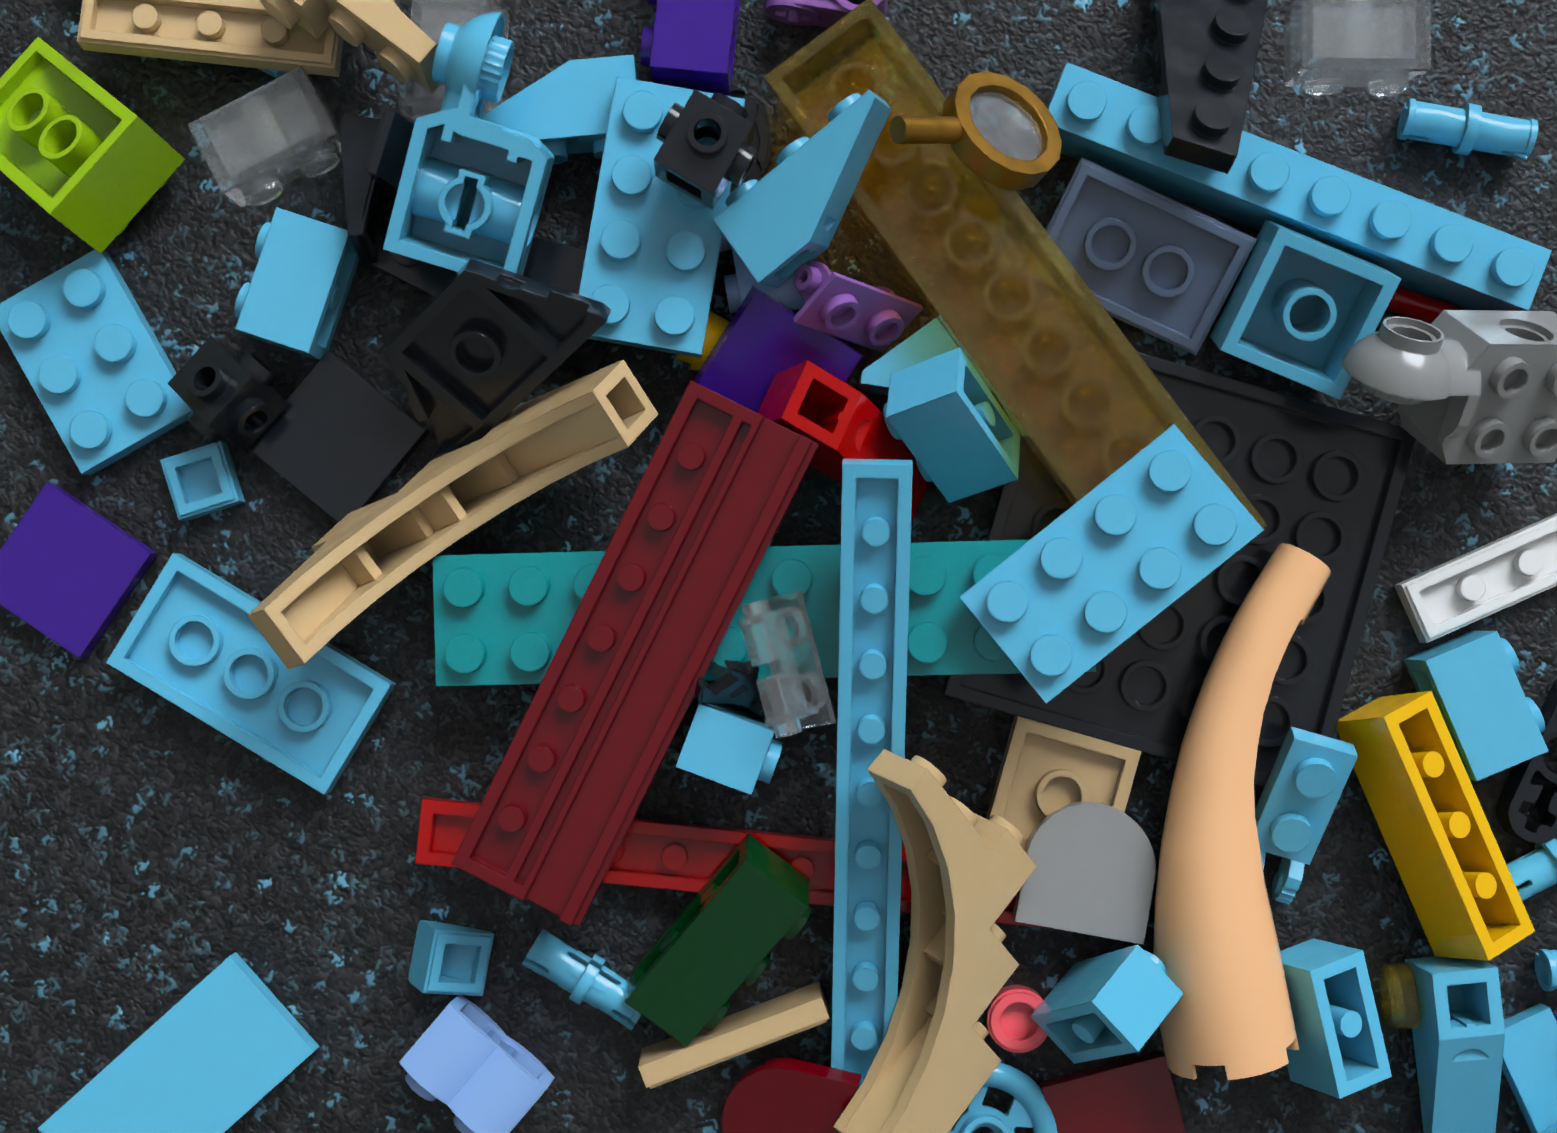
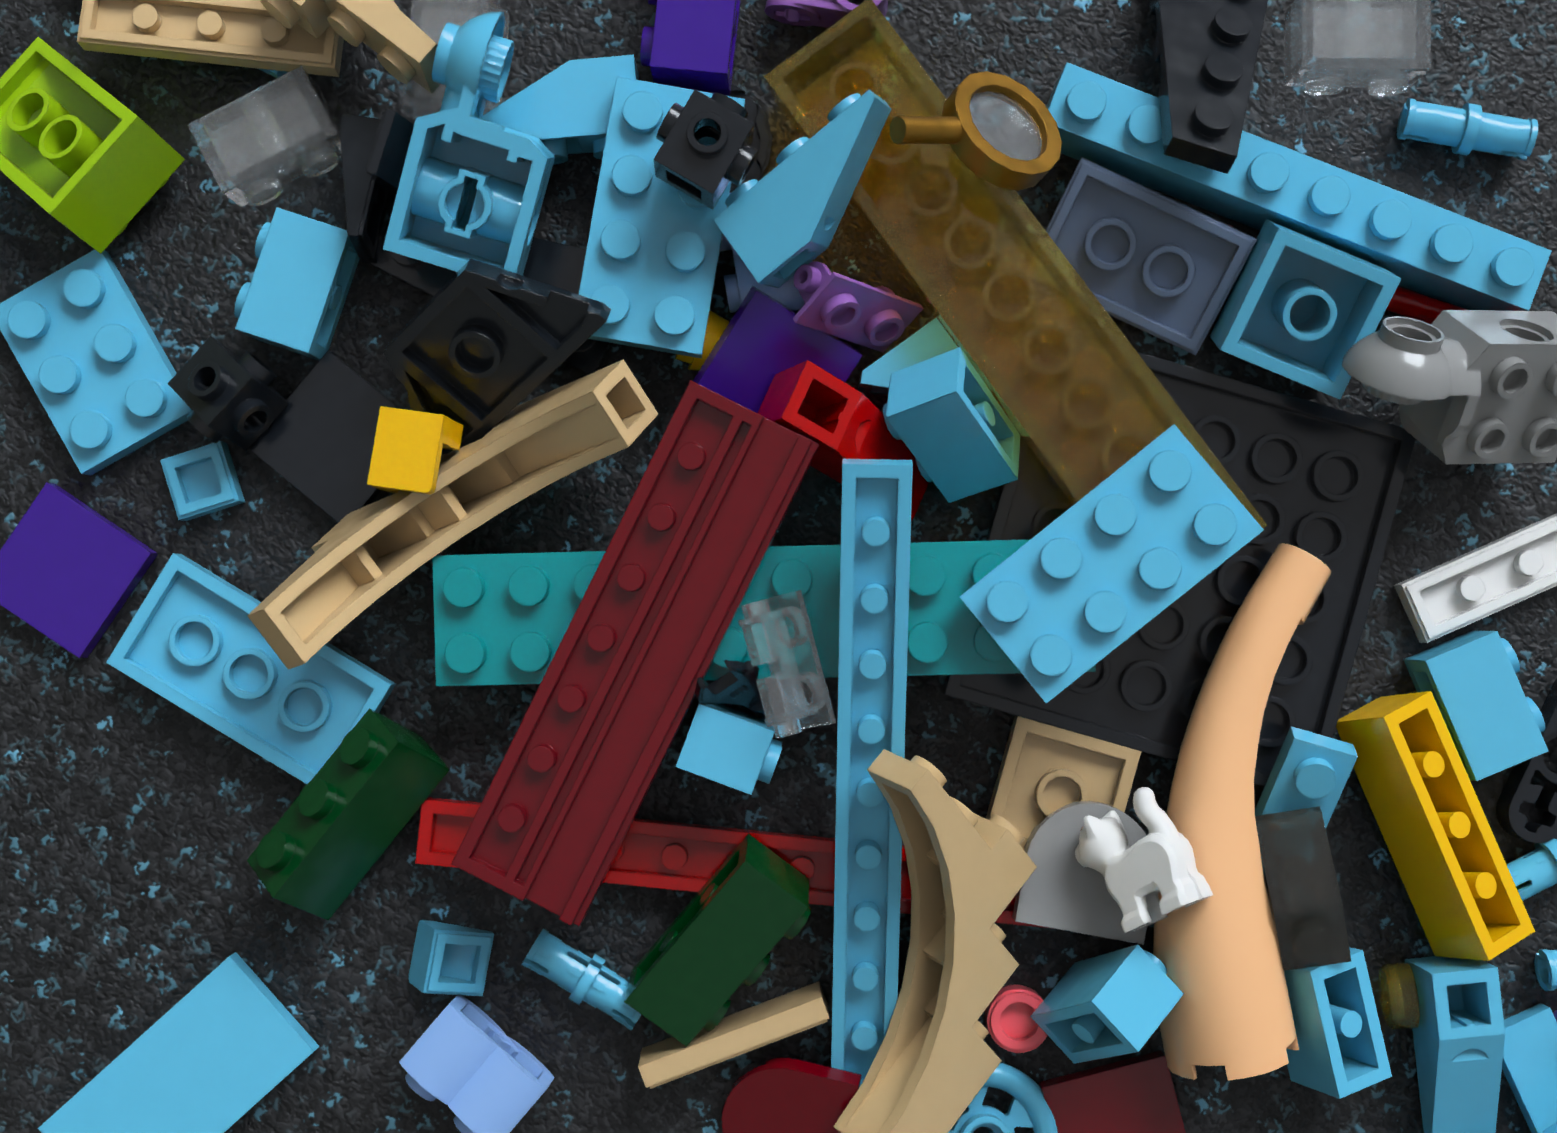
none -> dark green brick [247,708,450,920]
none -> yellow panel [367,406,464,494]
none -> white animal [1075,787,1213,933]
none -> clear smoke slope [1255,806,1351,971]

